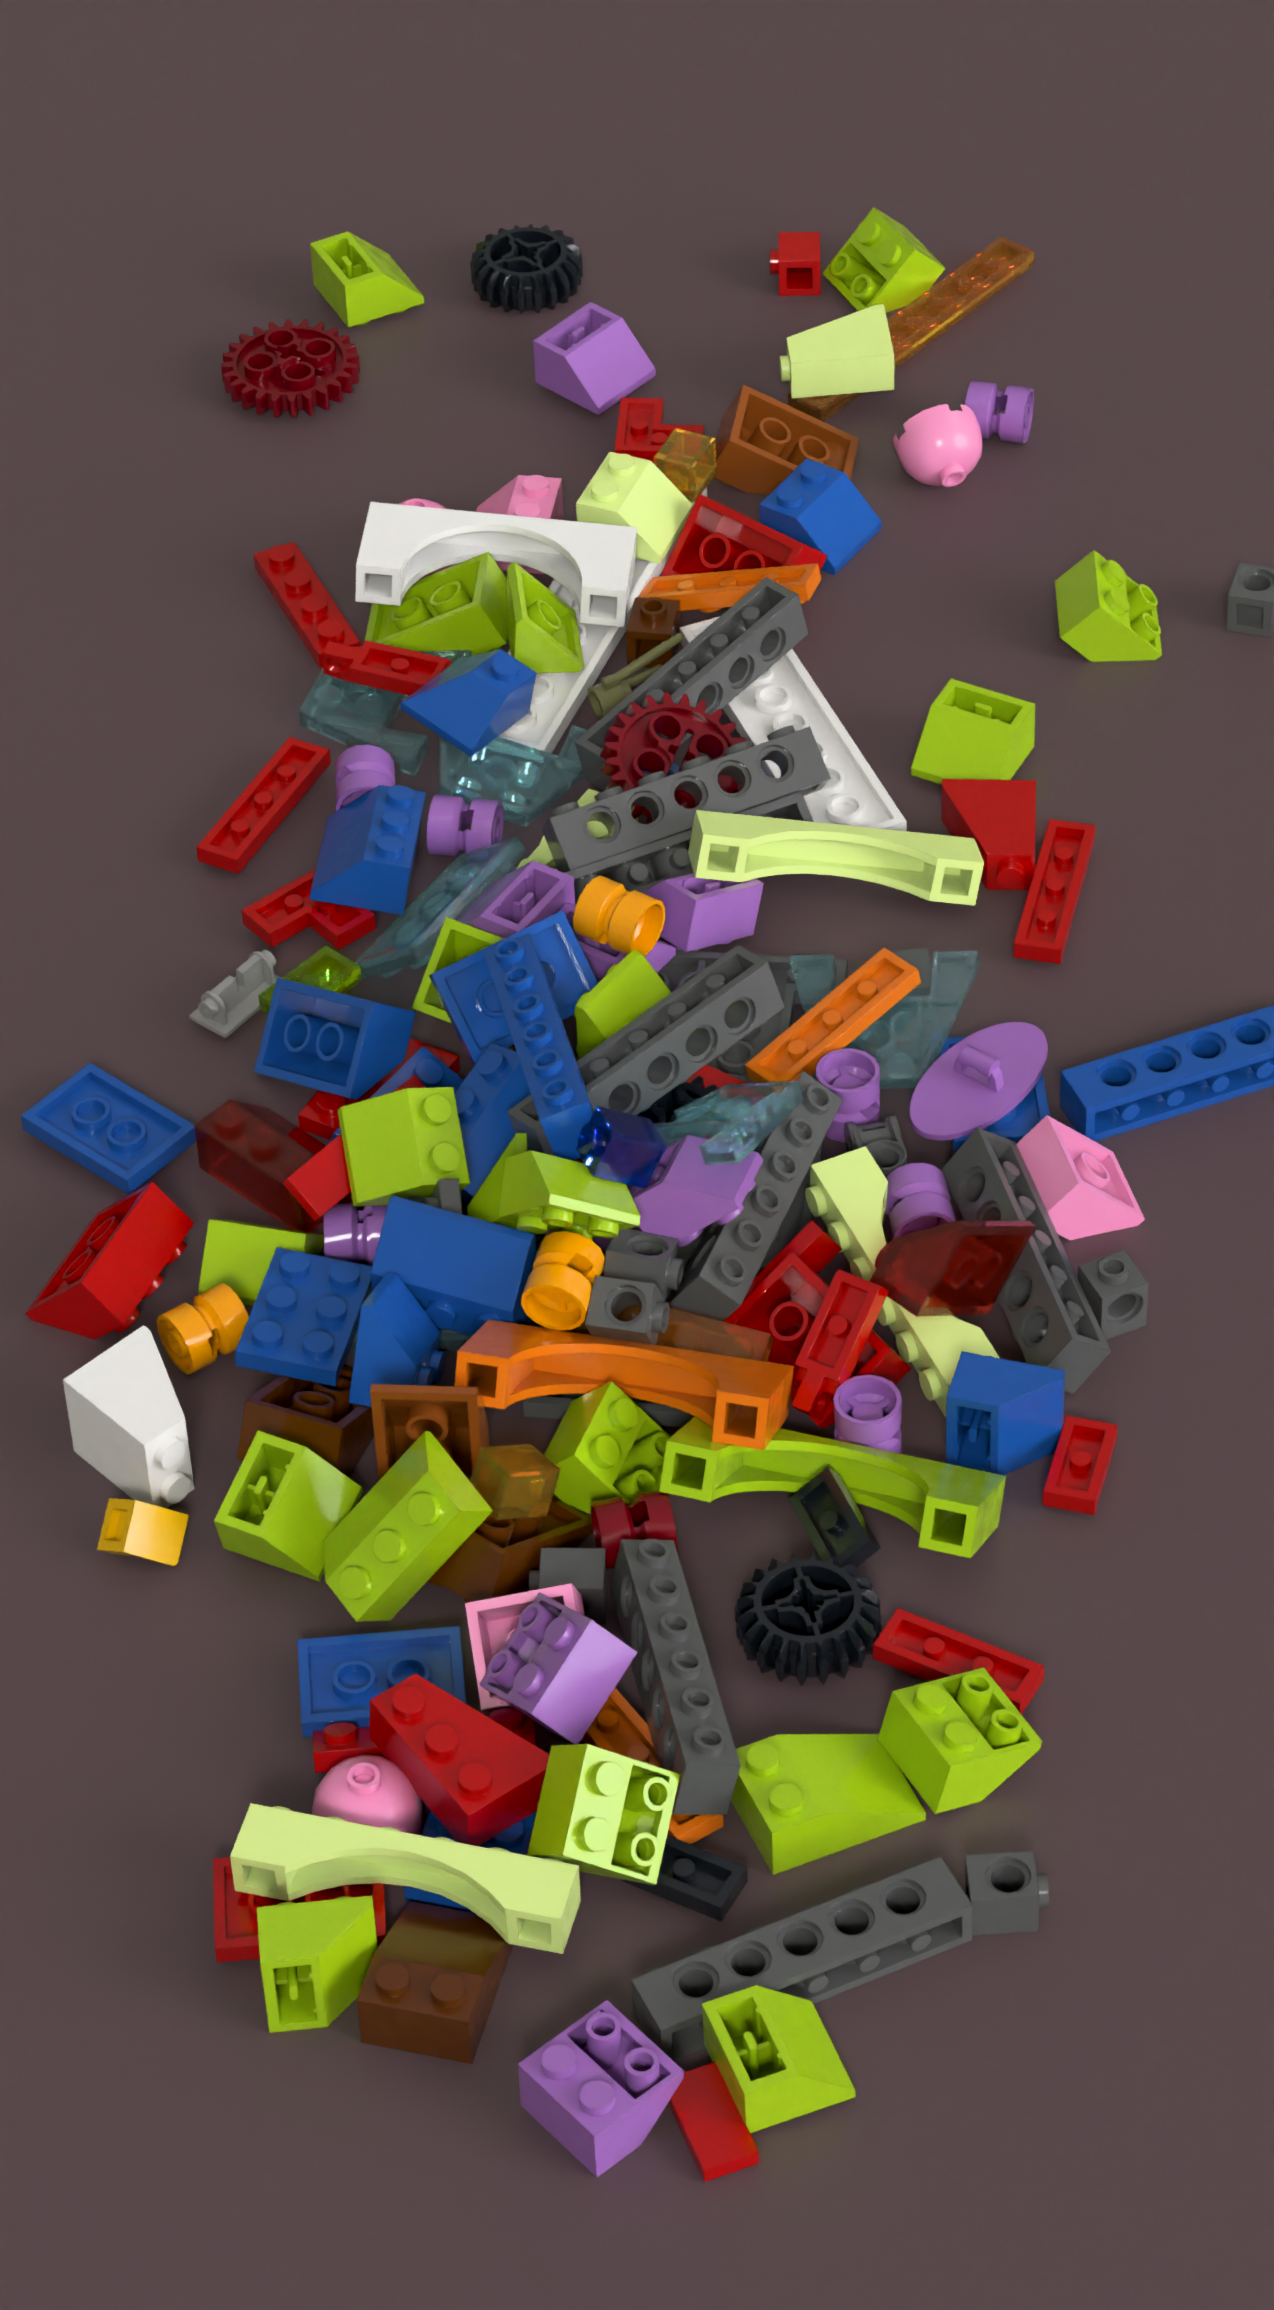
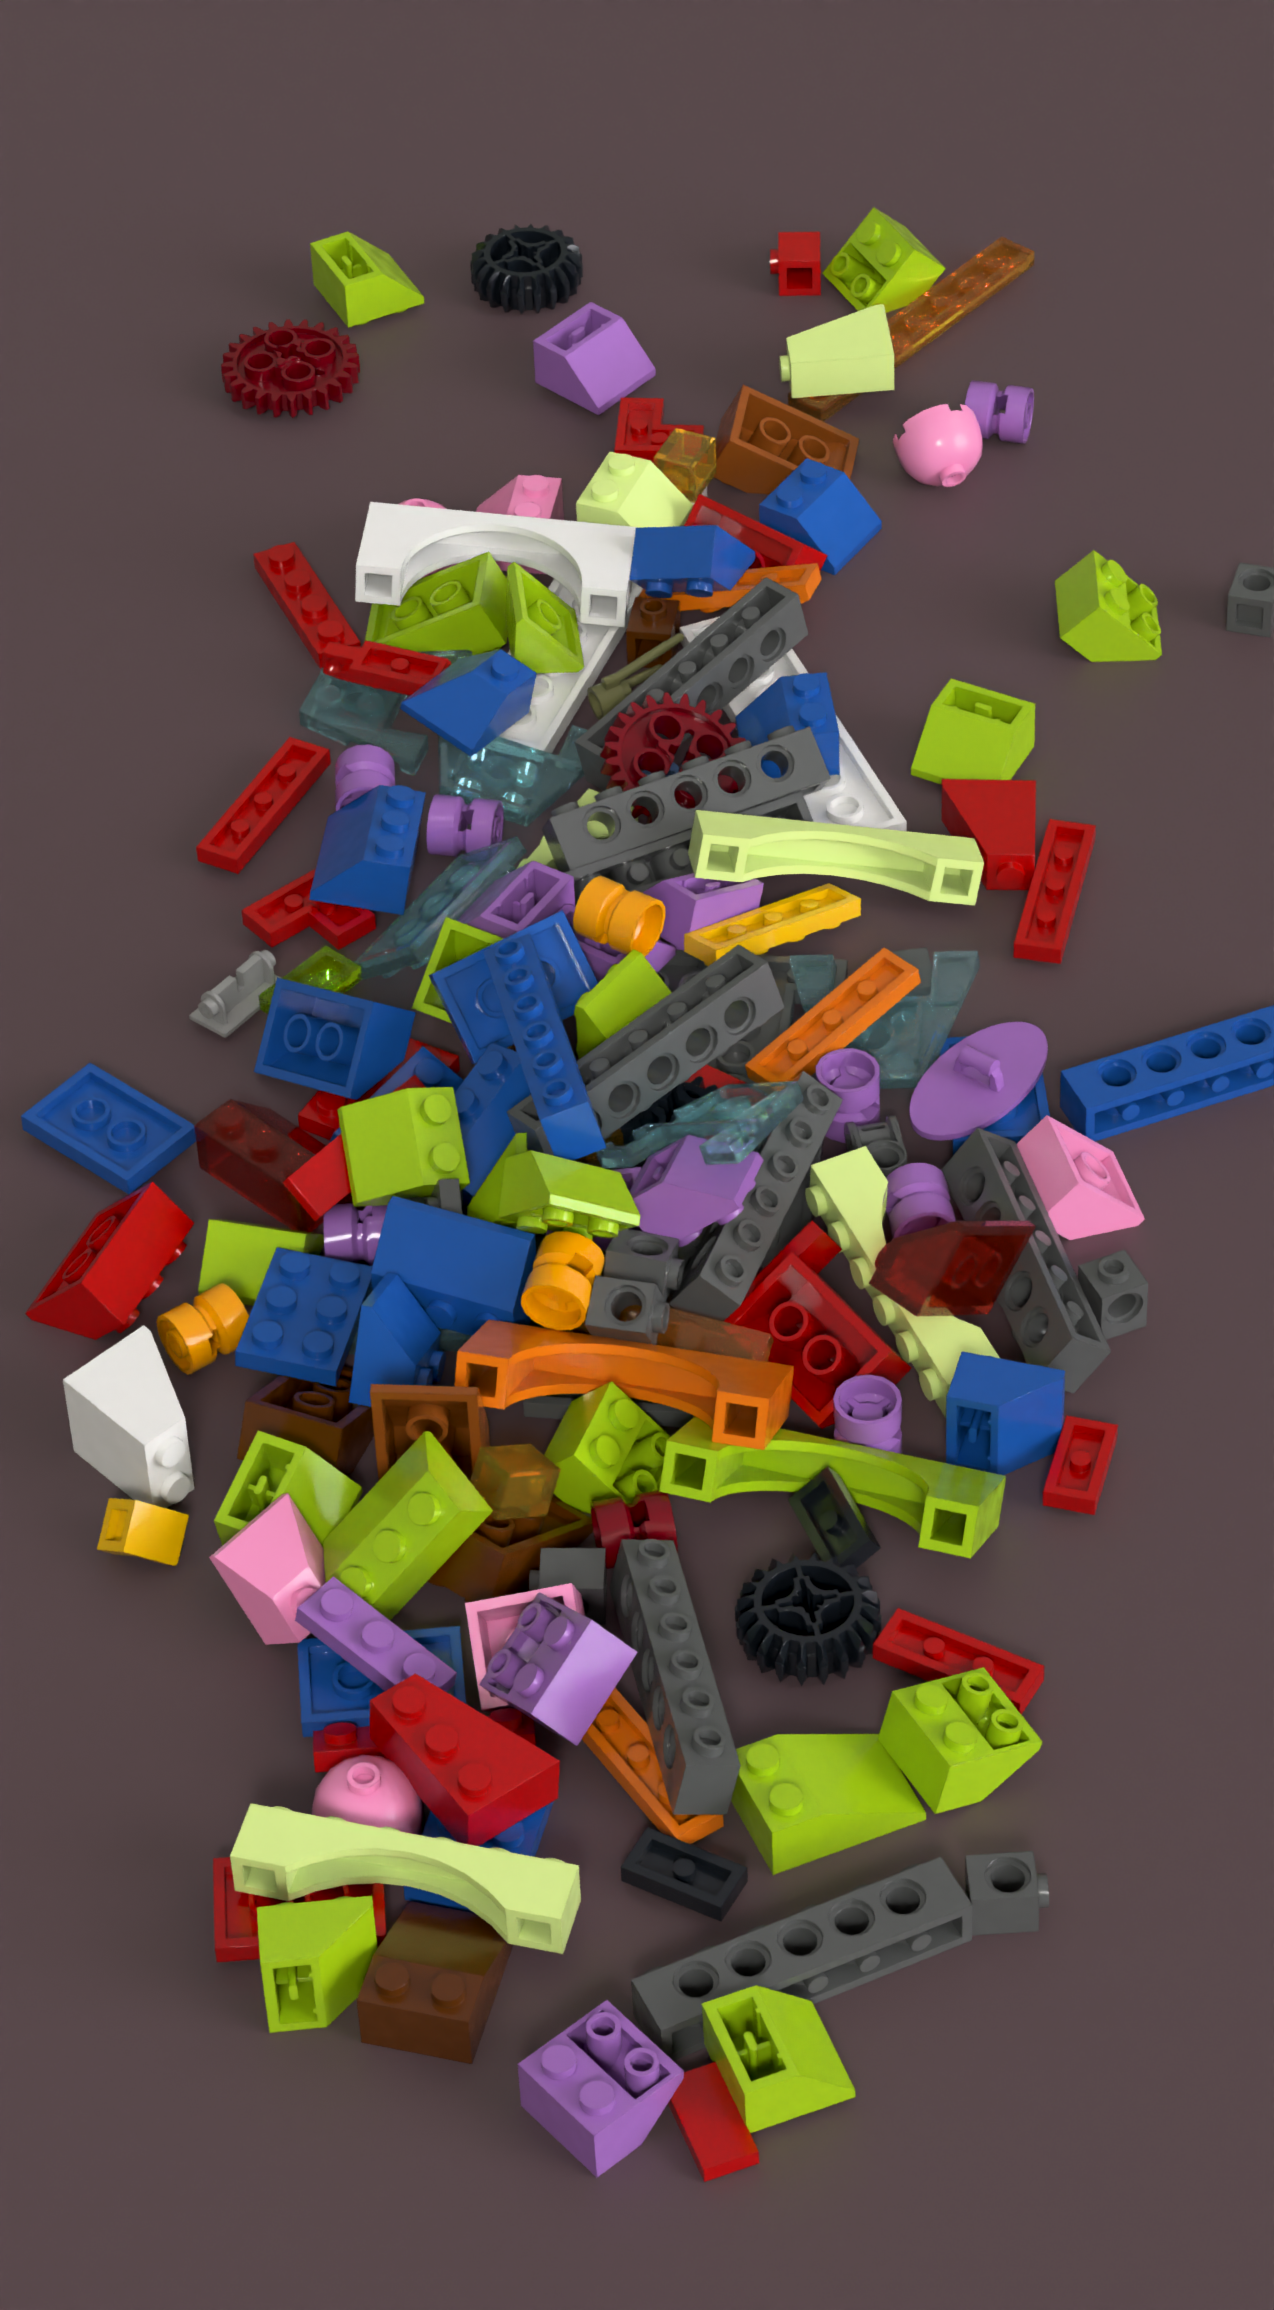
lime slope [527,1744,680,1885] -> none
clear blue brick [576,1106,667,1189] -> none
red hinge [791,1269,889,1420] -> none
none -> bright pink slope [209,1493,326,1645]
none -> medium lavender plate [295,1576,457,1692]
none -> blue slope [630,525,756,598]
none -> yellow plate [684,883,861,966]
none -> blue slope [735,672,840,778]

